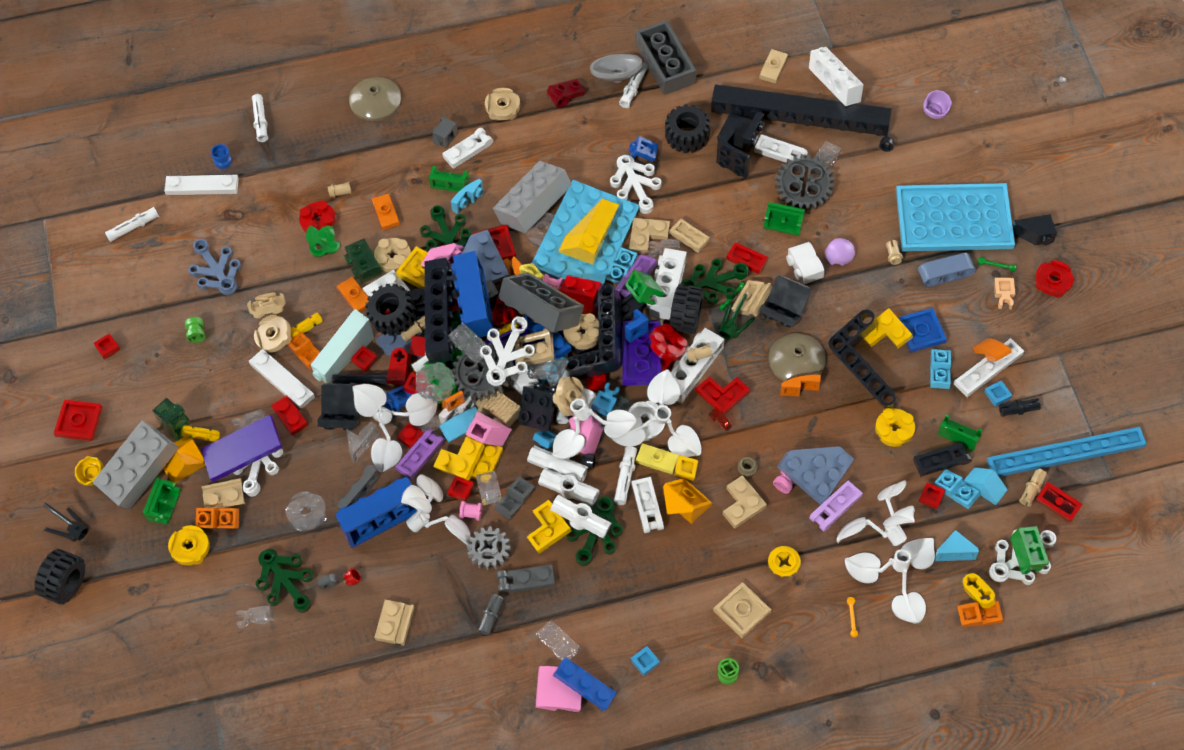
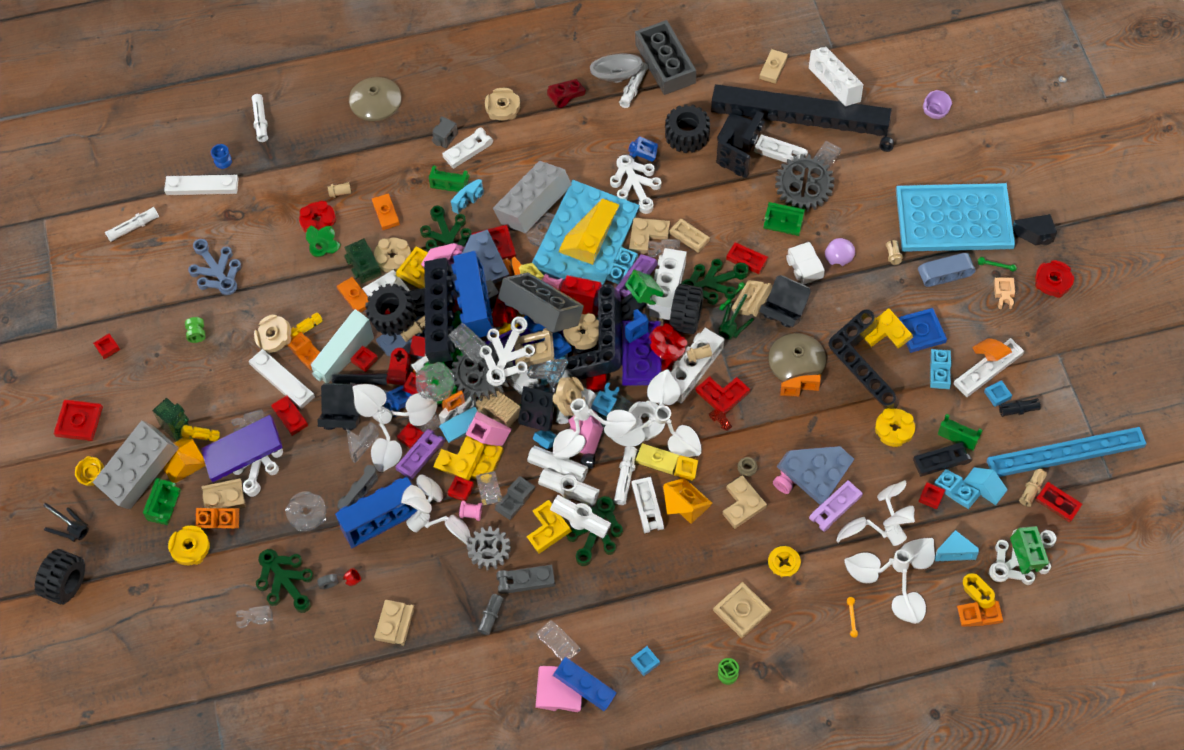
tan plate [247,292,286,318] -> none

